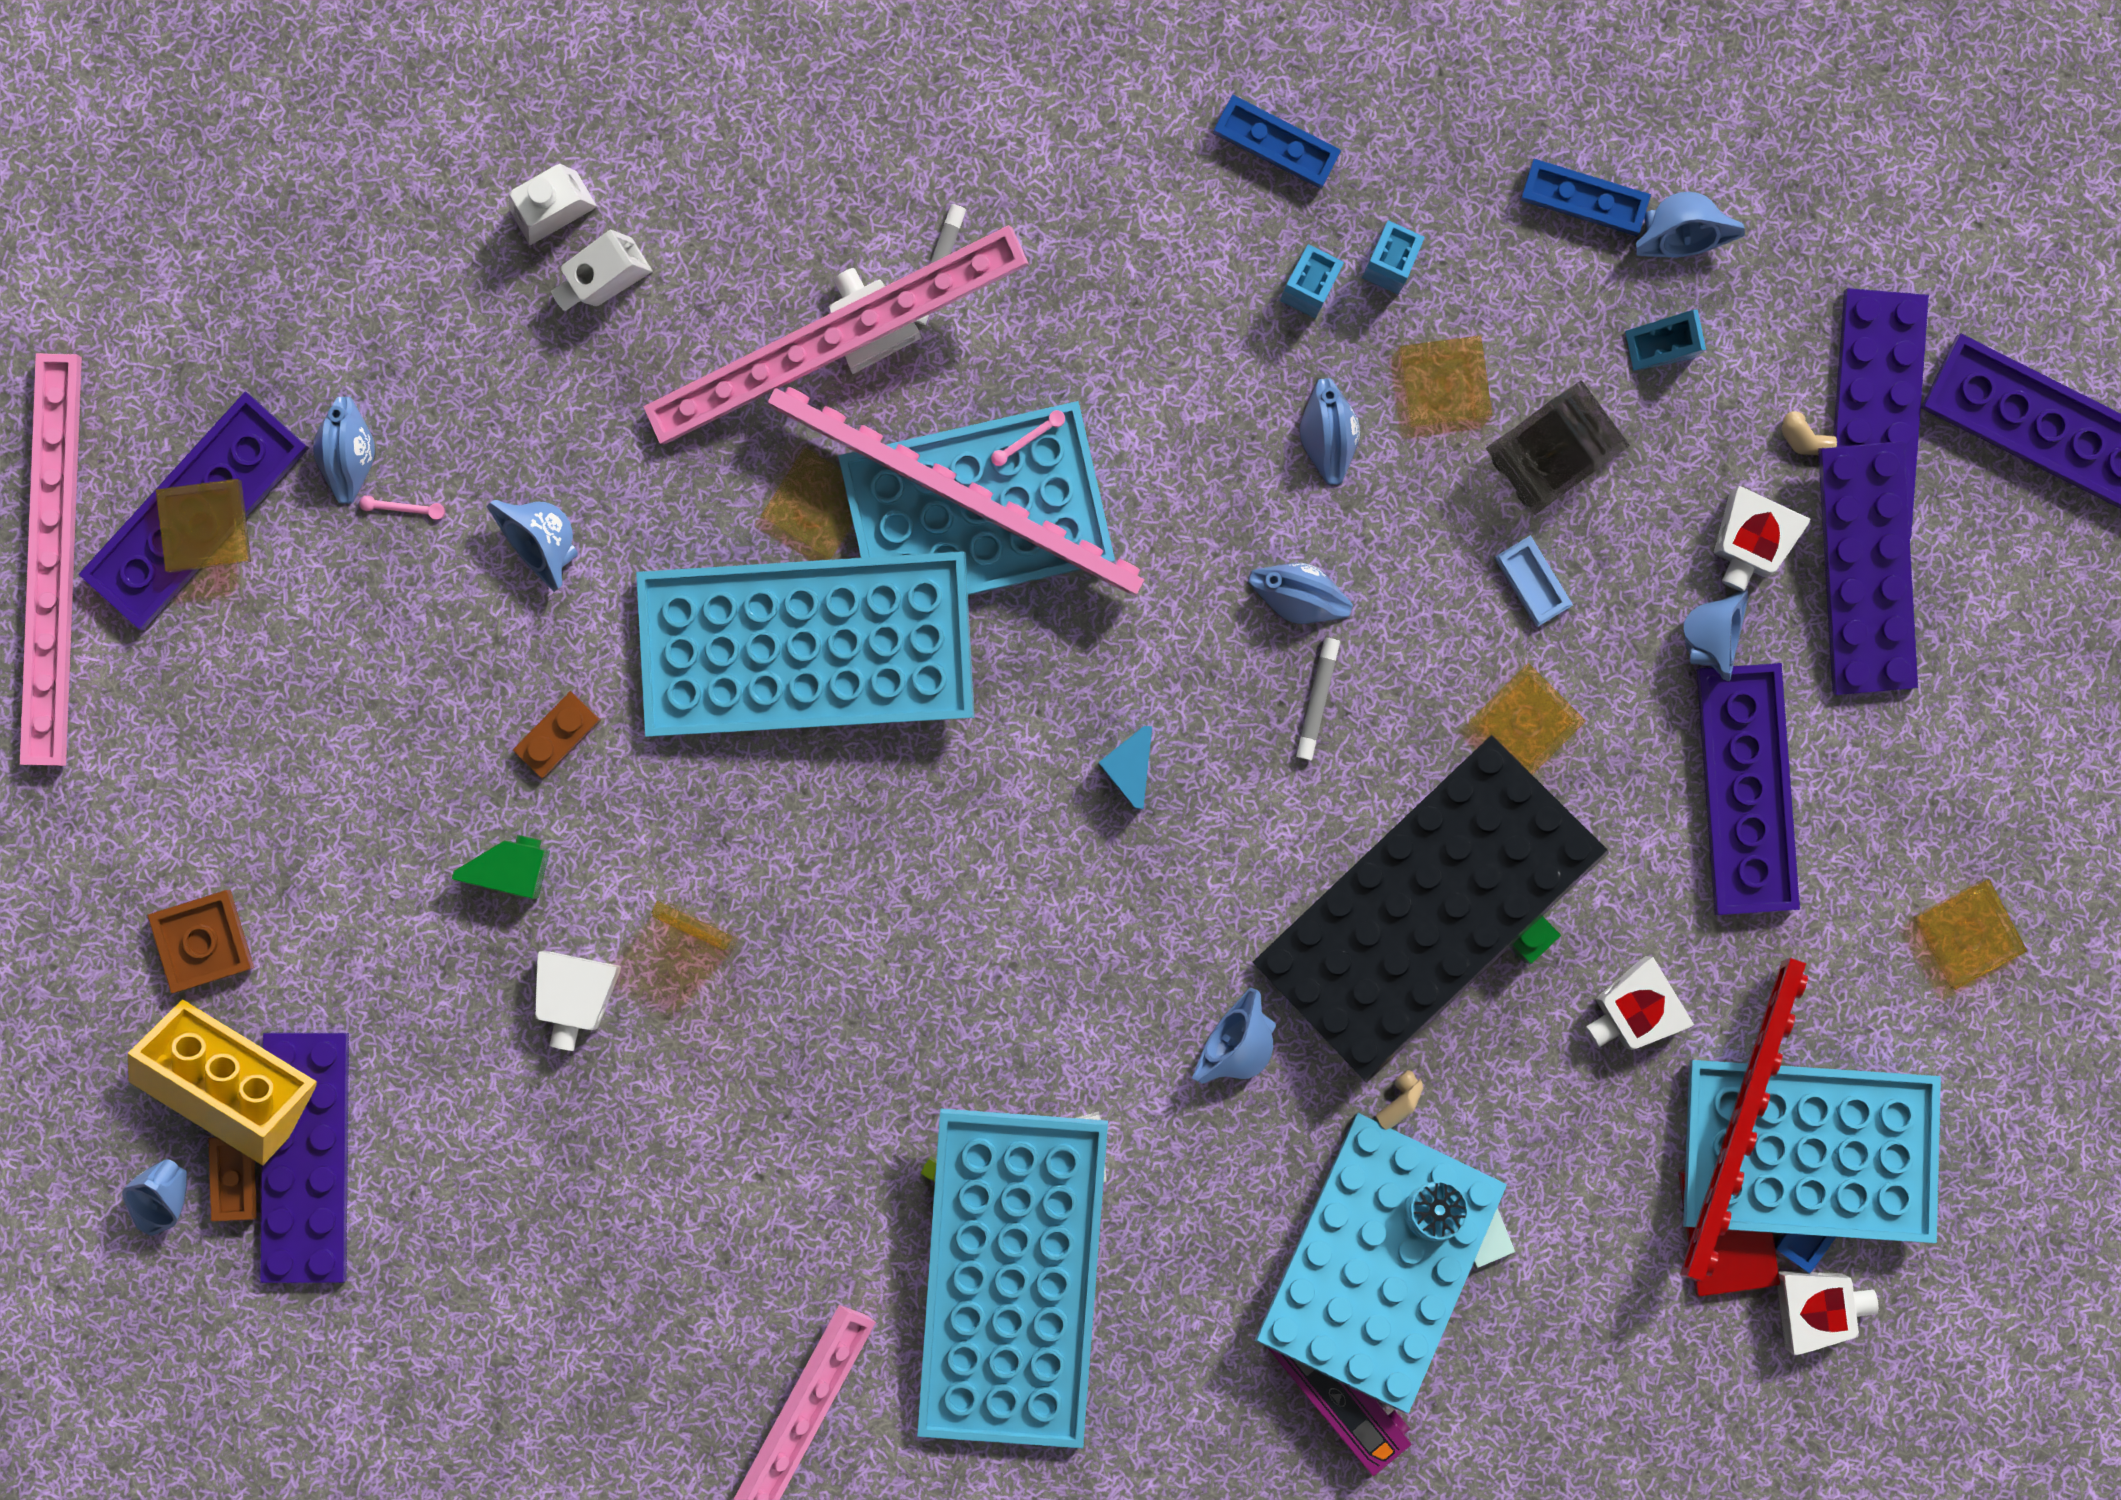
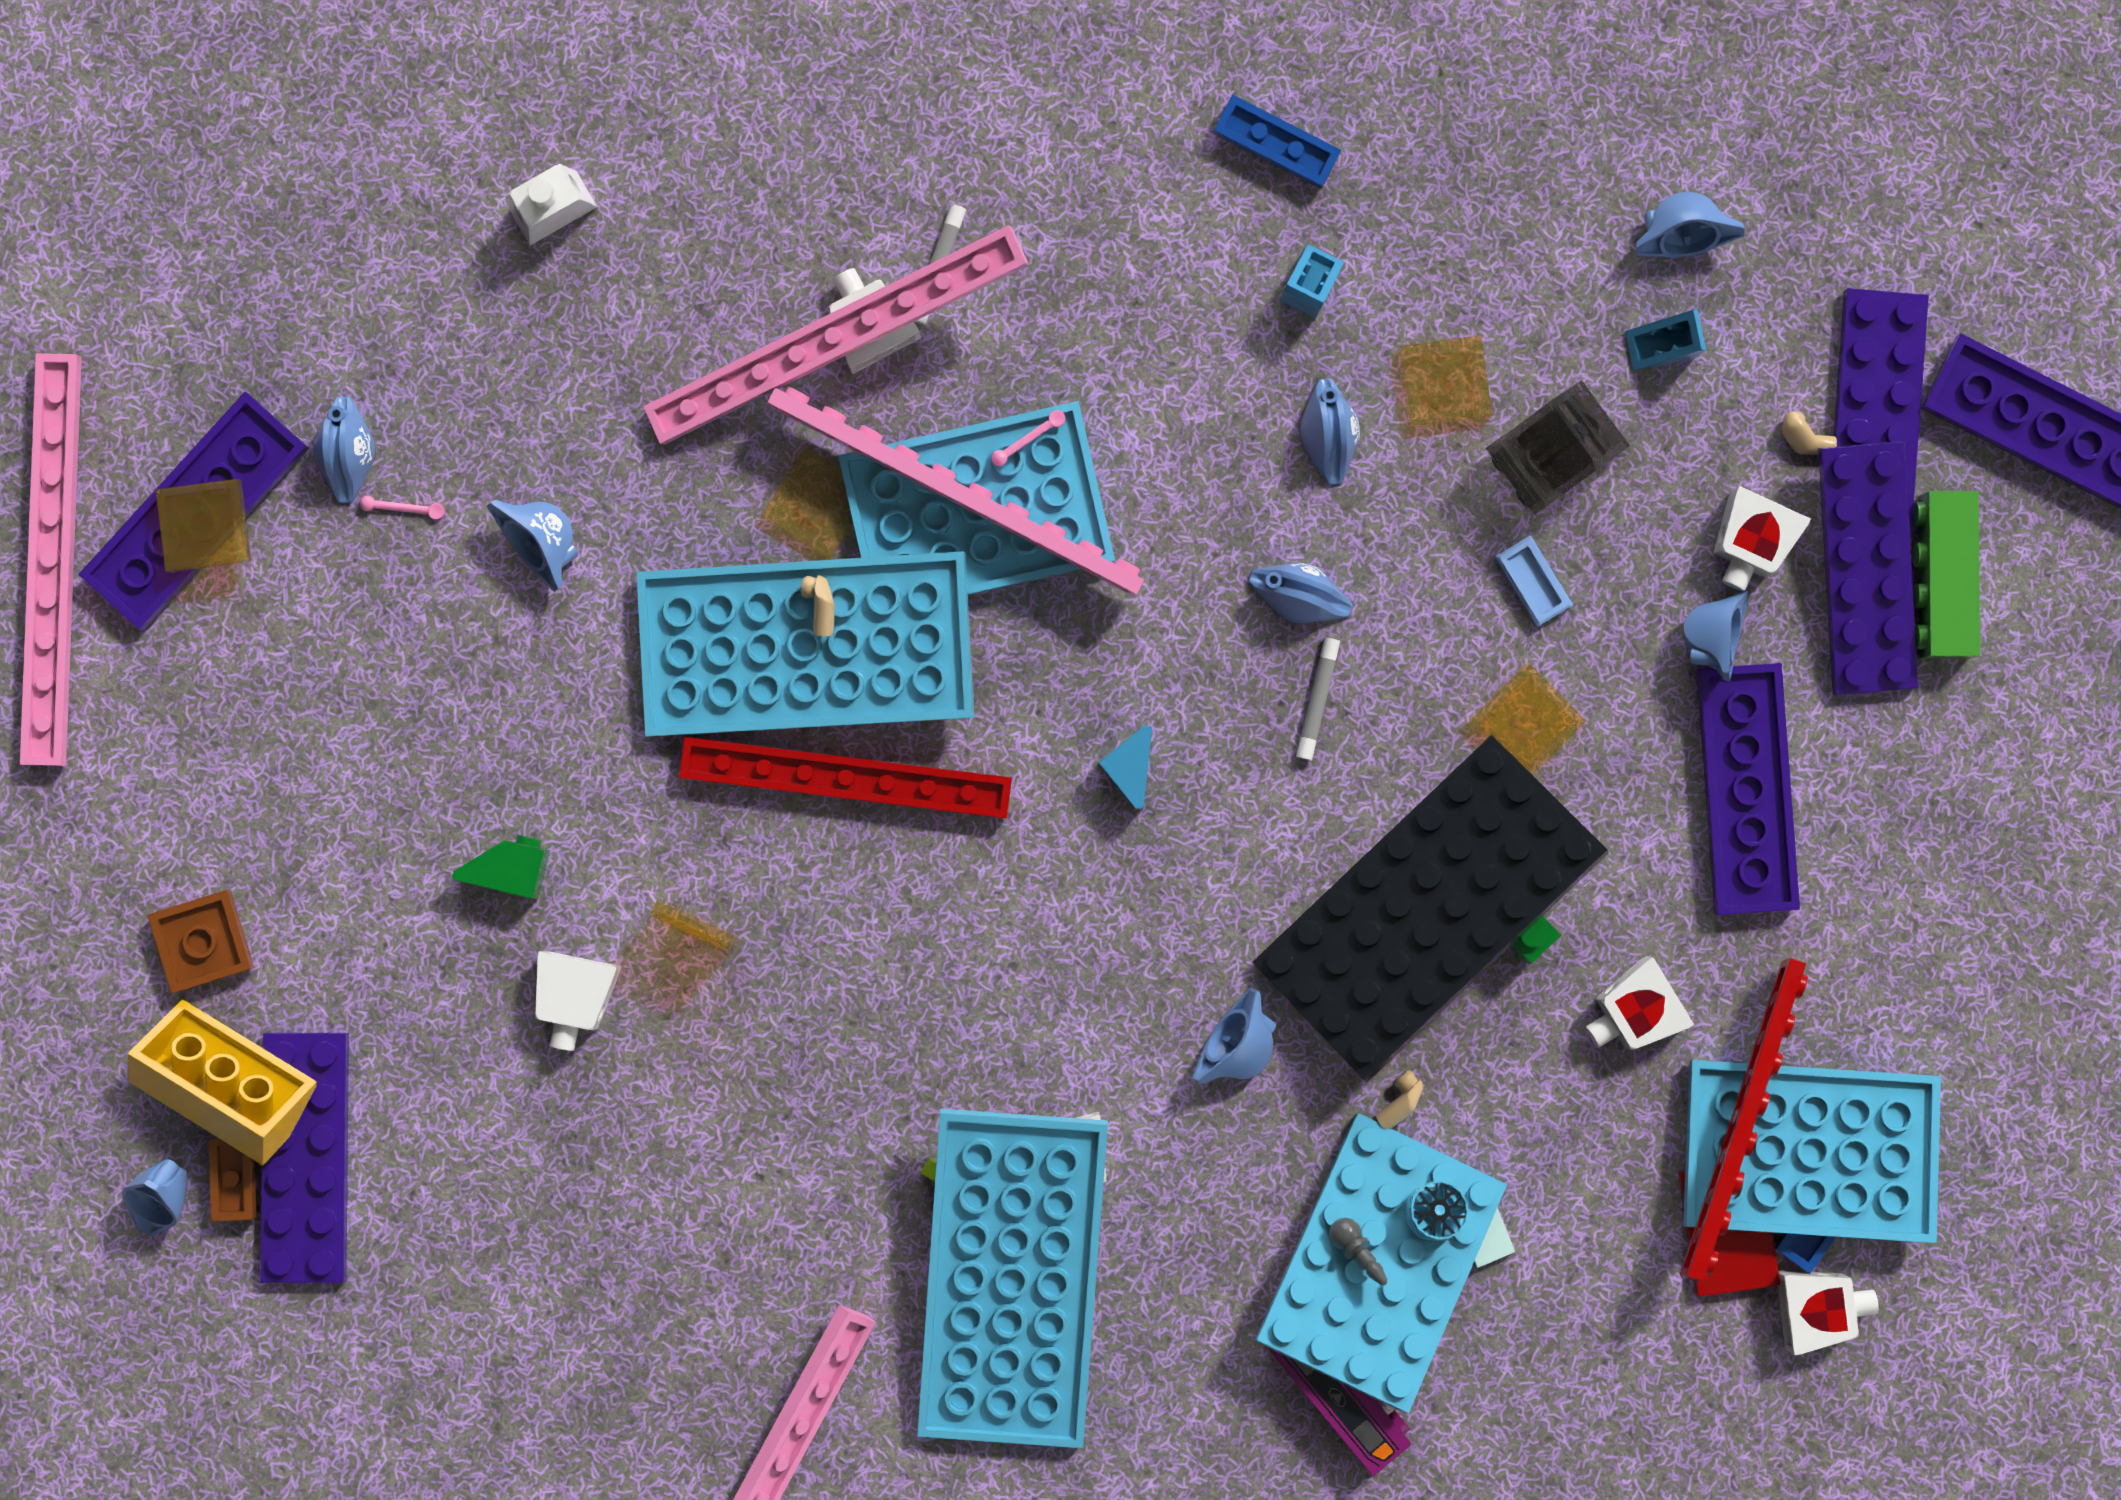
dark orange plate [513,691,601,779] -> none
white torso [551,229,653,311] -> none
dark azure slope [1361,220,1425,295] -> none
blue plate [1520,158,1651,236] -> none
clear yellow tile [1913,878,2027,990] -> none
none -> red plate [679,737,1012,819]
none -> tan arm [801,575,835,636]
none -> dark grey bar [1329,1217,1387,1286]
none -> bright green brick [1913,491,1980,659]

